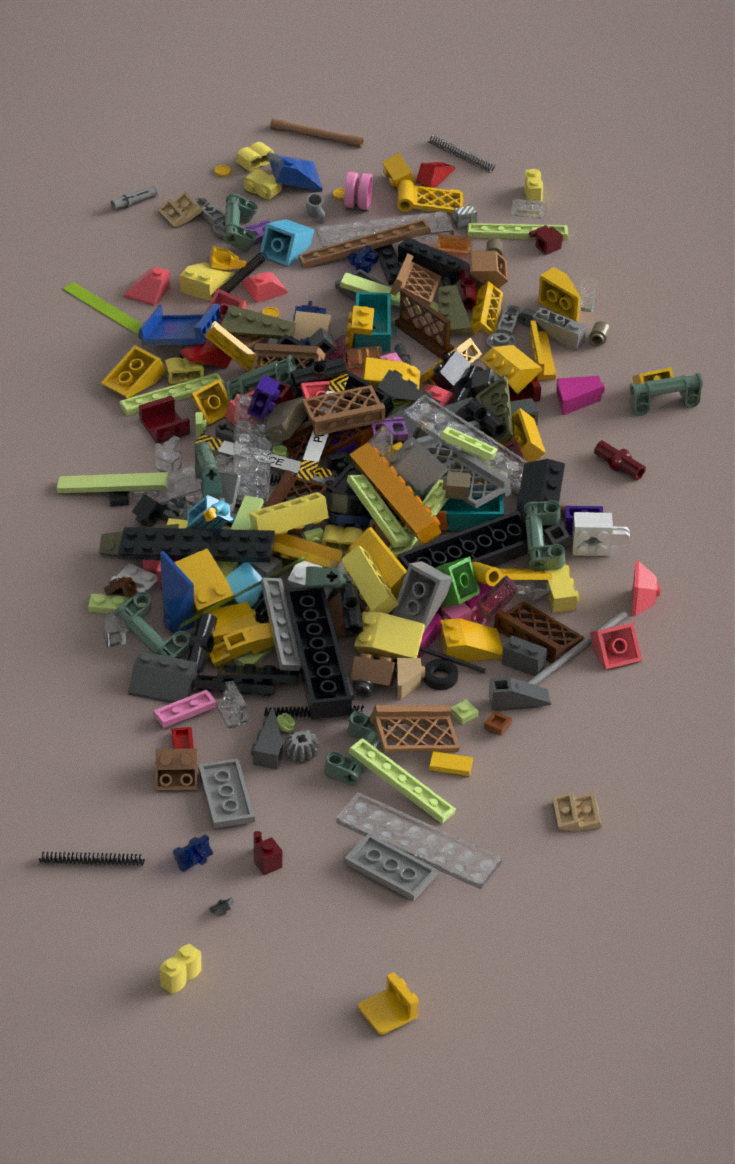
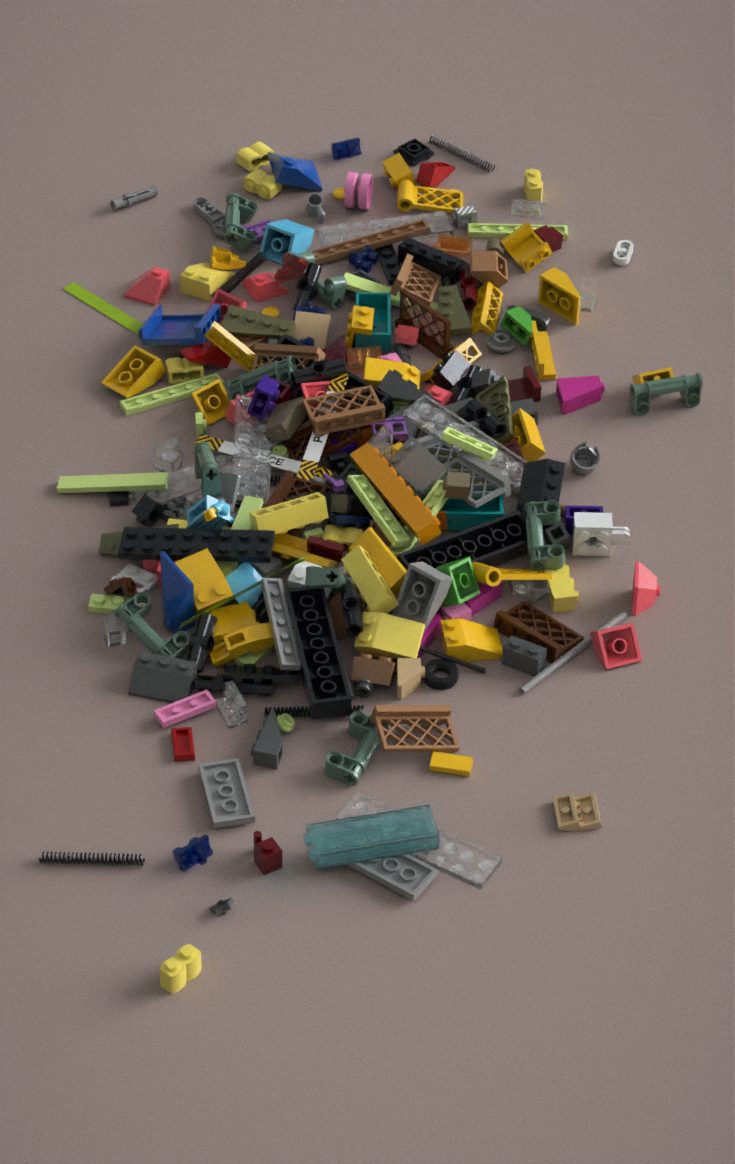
dark red panel [139,395,190,444] -> none
medium nougat slope [155,748,197,790] -> none
tan slope [158,191,203,227] -> none
yellow piece [215,165,231,177] -> none
dark grey beam [215,422,247,445] -> none
medium nougat piece [270,118,364,147] -> none
light grey gear [284,729,319,763] -> none
dark grey brick [309,328,336,357] -> none
yellowish green tile [348,738,456,824] -> none
yellow bracket [358,972,419,1035] -> none
yellowish green plate [451,699,479,725] -> none
clear pink slope [472,575,519,625] -> none
yellow slope [480,345,543,394] -> none
dark orange plate [484,711,512,736] -> none
dark grey slope [489,677,551,710] -> none
light grey slope [532,307,587,351] -> none
dark tan brick [589,321,610,346] -> none
dark red piece [594,440,646,480] -> none
none -> clear red slope [274,251,310,285]
none -> sand green piece [290,251,347,310]
none -> black piece [293,263,322,312]
none -> clear light blue brick [303,805,440,870]
none -> dark red plate [307,535,345,563]
none -> medium lavender hand [323,473,345,492]
none -> clear blue hips [331,138,362,160]
none -> black piece [393,138,434,166]
none -> coral brick [394,325,420,345]
none -> yellow panel [500,222,553,273]
none -> bright green slope [500,306,533,346]
none -> light grey helmet [569,442,600,475]
none -> white plate [613,240,634,266]

